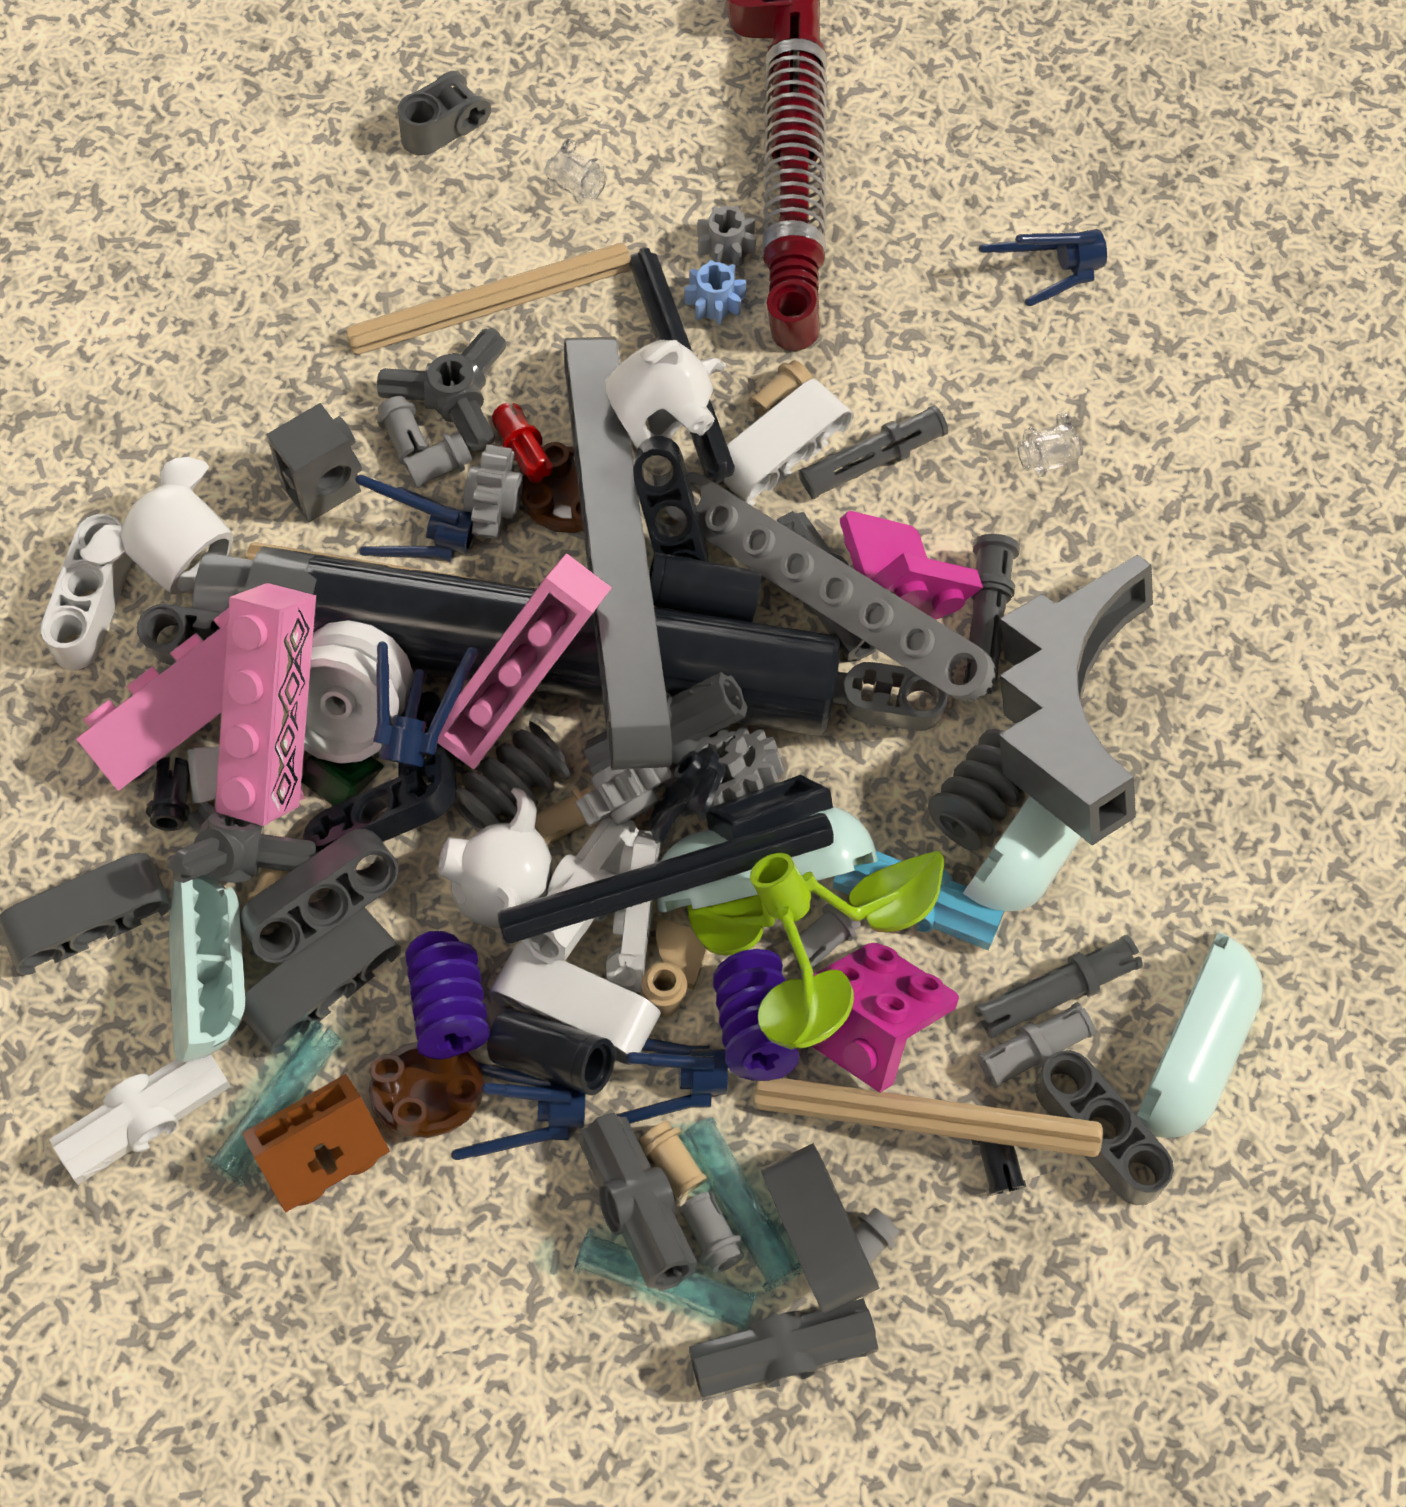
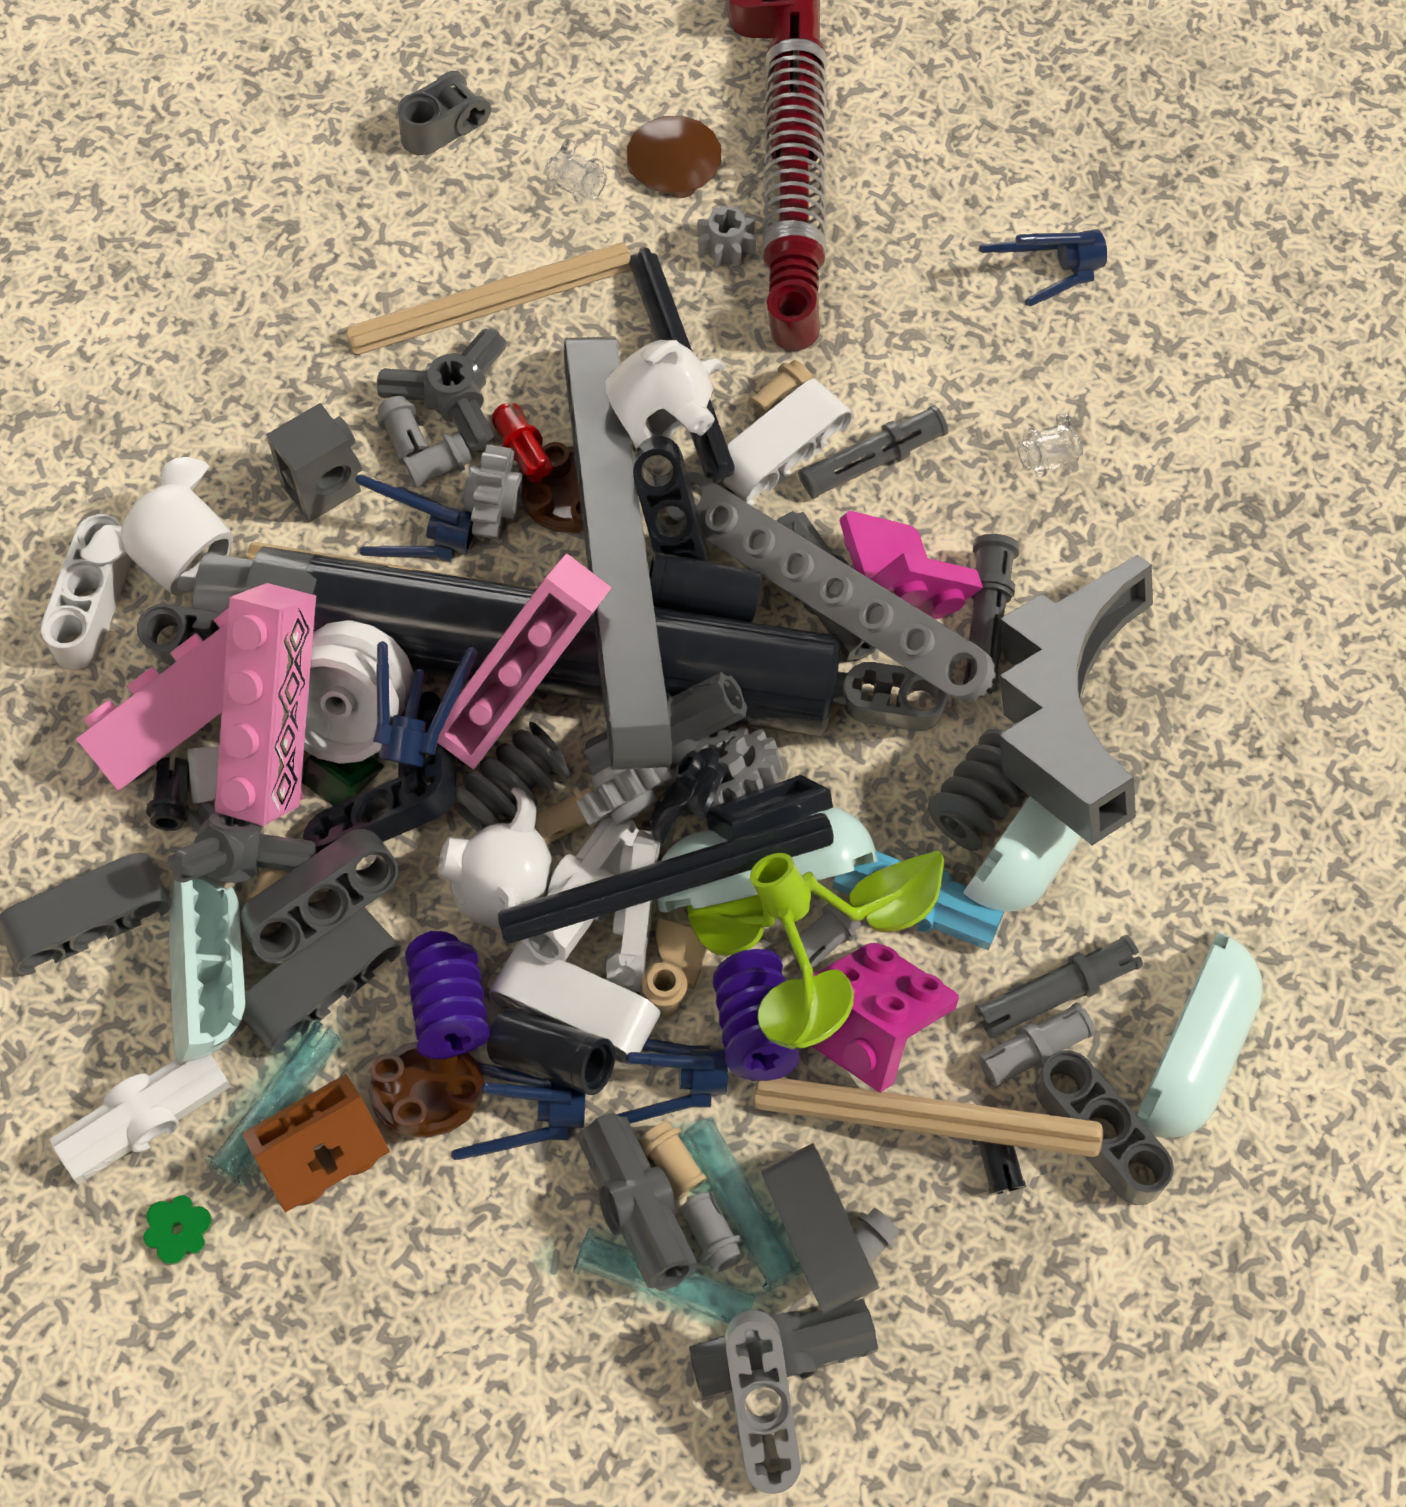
light blue gear [684,260,746,325] -> none
none -> green plant [143,1195,212,1265]
none -> reddish brown dish [627,116,722,198]
none -> light grey beam [725,1310,801,1494]

